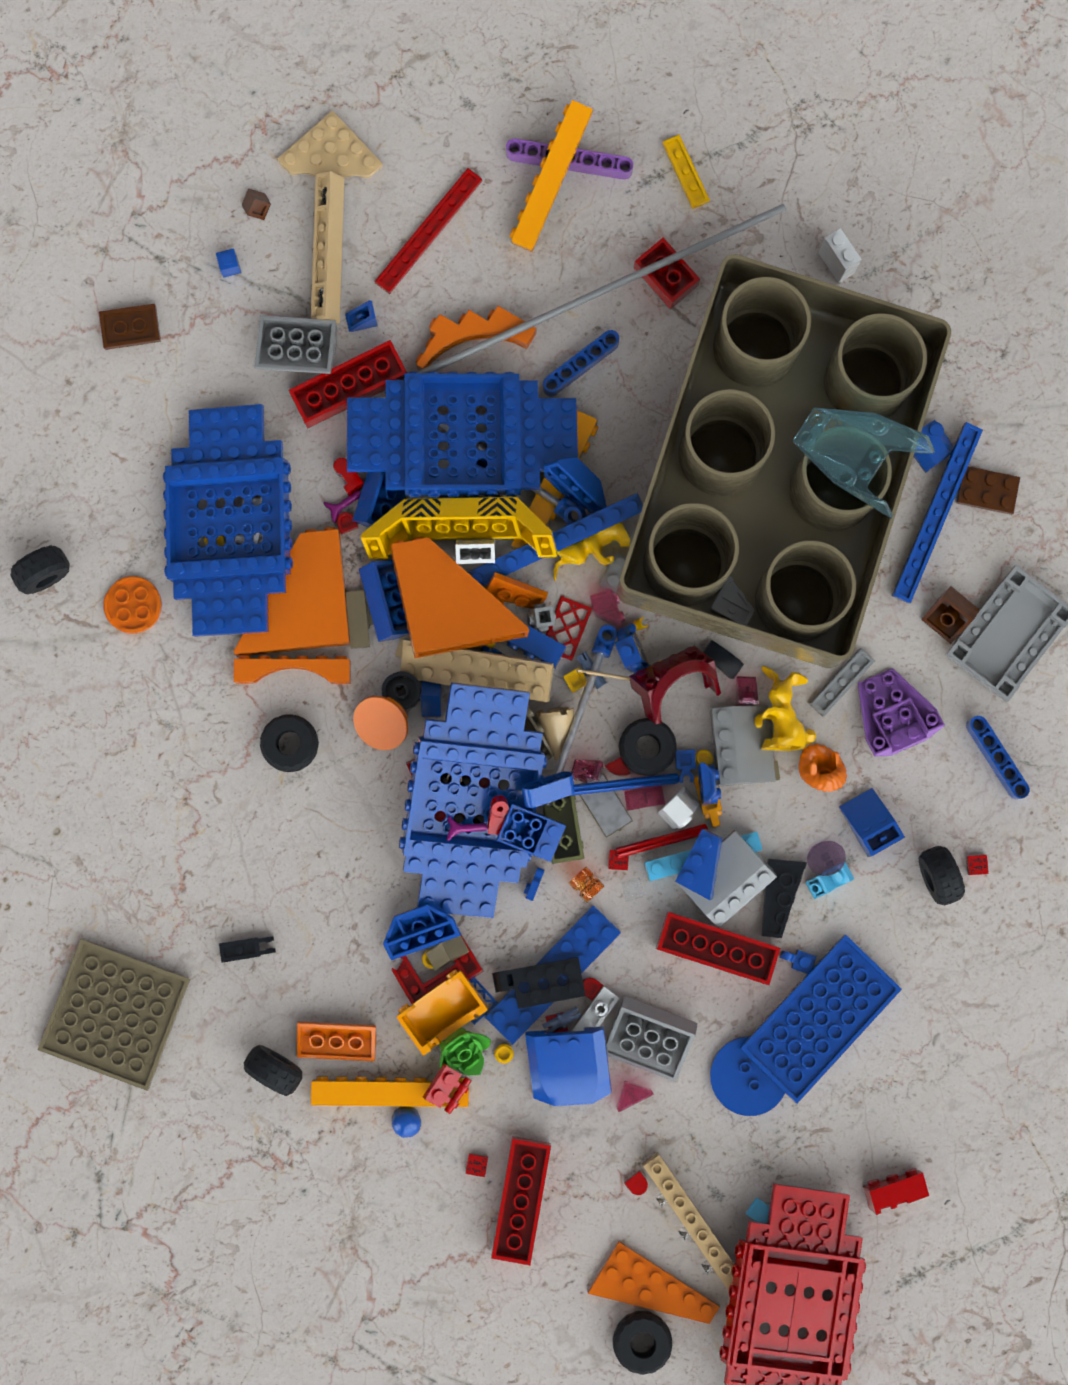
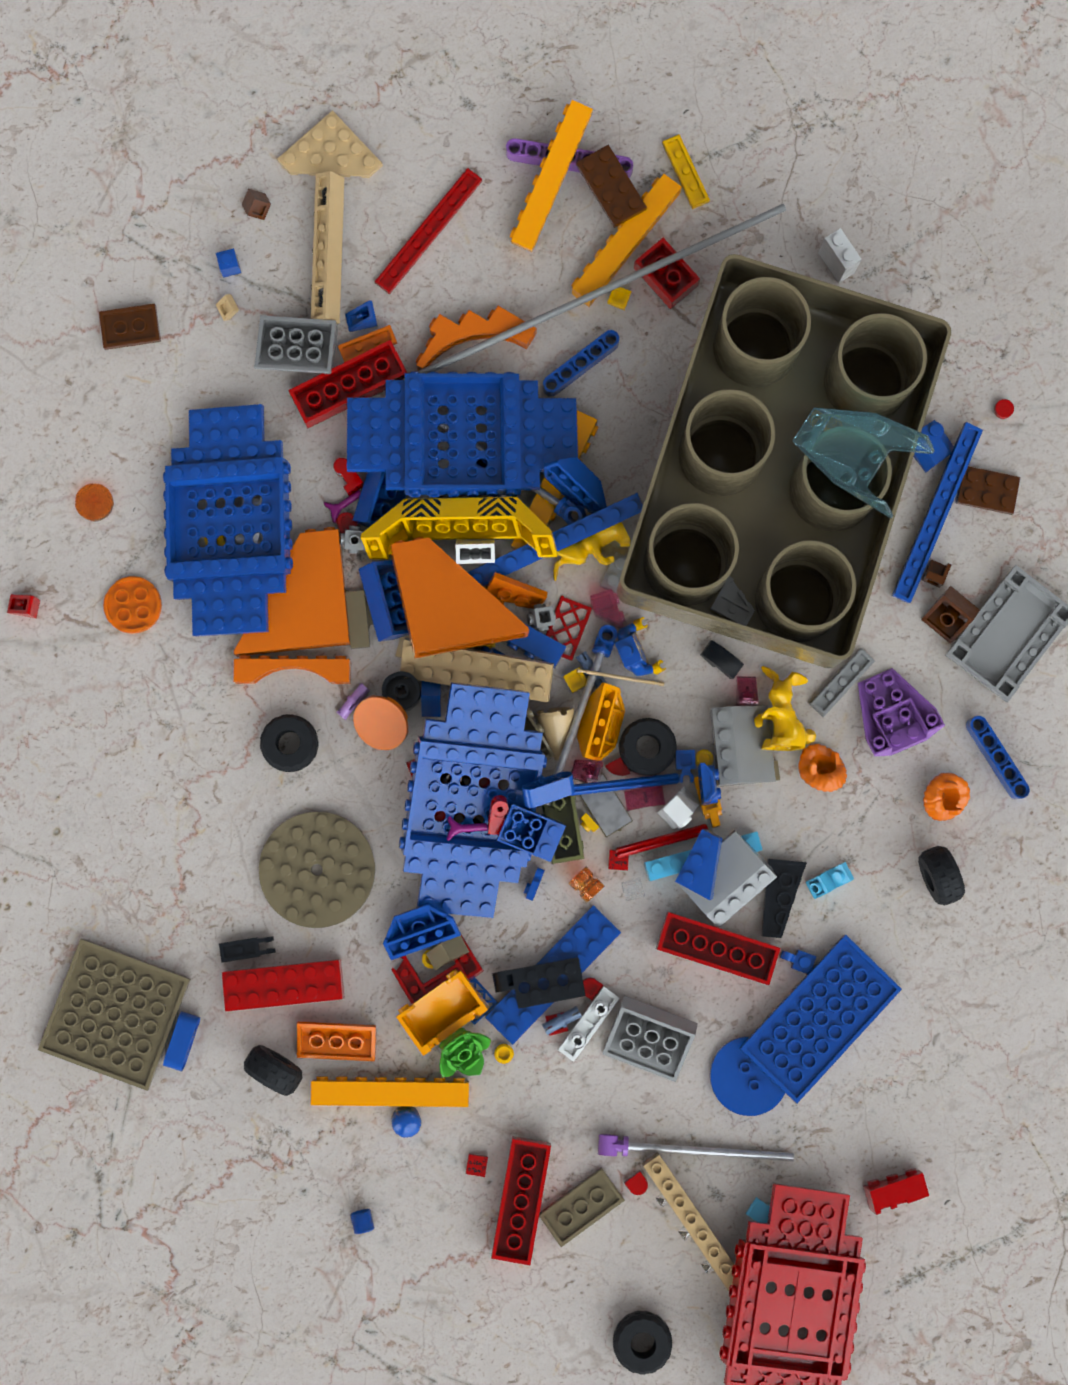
black tyre [10,545,70,595] -> none
plate [423,1063,472,1114] -> none
blue wedge [525,1026,612,1106] -> none
orange wing [588,1241,720,1324] -> none
clear pink slope [616,1081,654,1112] -> none
dark red piece [629,645,721,724] -> none
clear purple piece [807,841,846,876] -> none
blue slope [839,788,905,857] -> none
red tile [966,855,989,875] -> none
none -> red slope [7,594,40,619]
none -> clear orange tile [75,483,114,522]
none -> blue beam [163,1011,200,1072]
none -> tan plate [216,294,239,321]
none -> red brick [222,959,345,1012]
none -> dark tan plate [259,812,375,928]
none -> lavender pin [336,683,370,720]
none -> orange plate [338,325,397,362]
none -> light grey brick [340,526,366,553]
none -> blue piece [350,1209,375,1234]
none -> dark tan tile [539,1167,625,1247]
none -> light orange brick [571,174,682,307]
none -> reddish brown plate [576,144,647,228]
none -> light orange wedge [577,682,625,762]
none -> yellow plate [580,813,599,833]
none -> flat silver piece [598,1134,794,1161]
none -> yellow plate [607,287,632,311]
none -> reddish brown panel [922,560,952,588]
none -> orange piece [923,773,970,821]
none -> red tile [994,399,1014,419]

